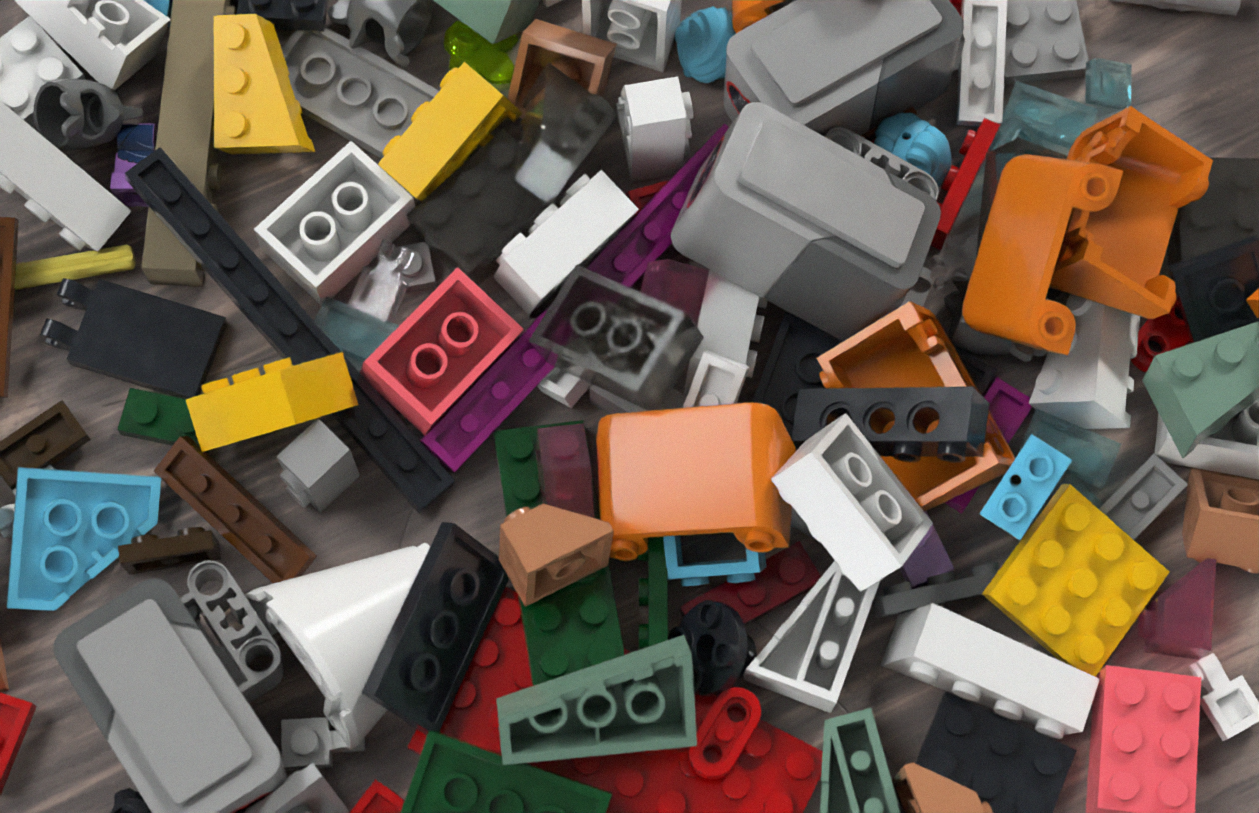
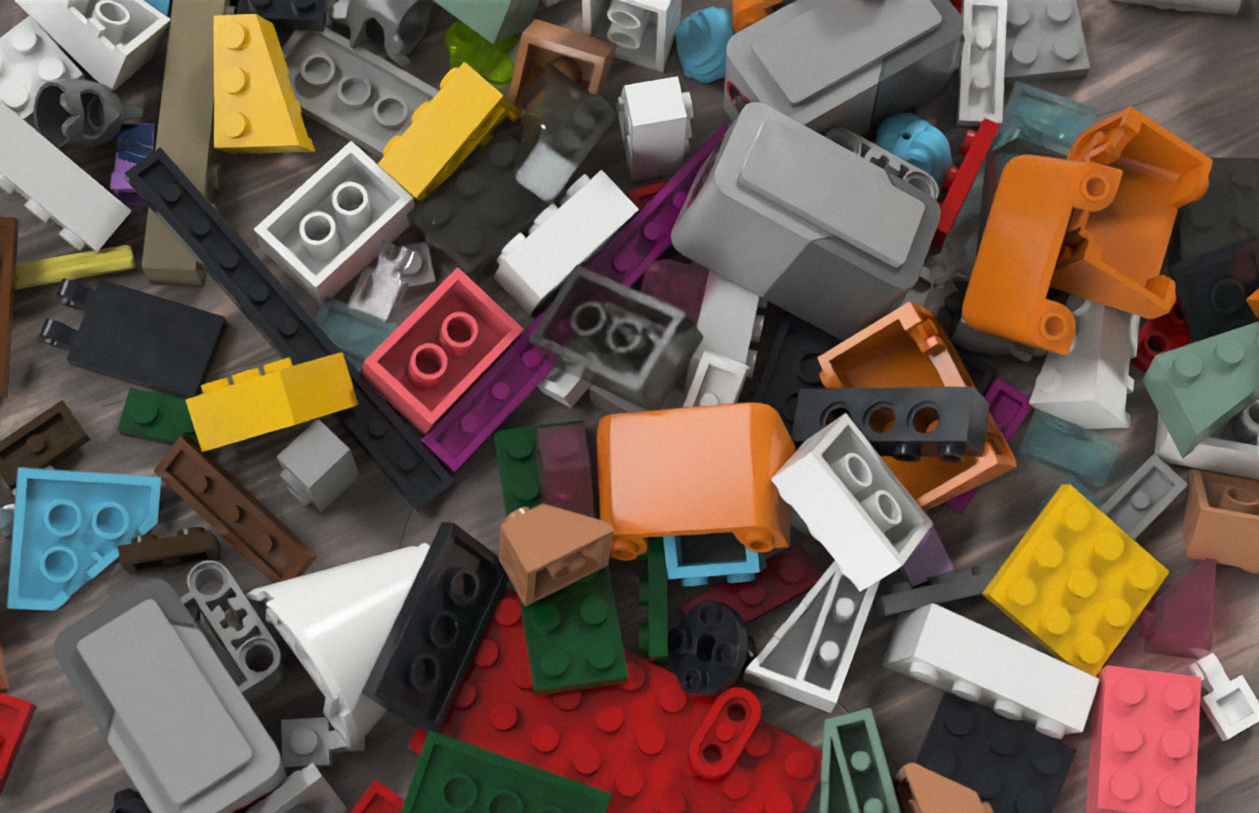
sand green wedge [496,635,697,765] -> none
medium azure window [980,434,1072,540] -> none
clear light blue plate [1085,58,1132,110] -> none

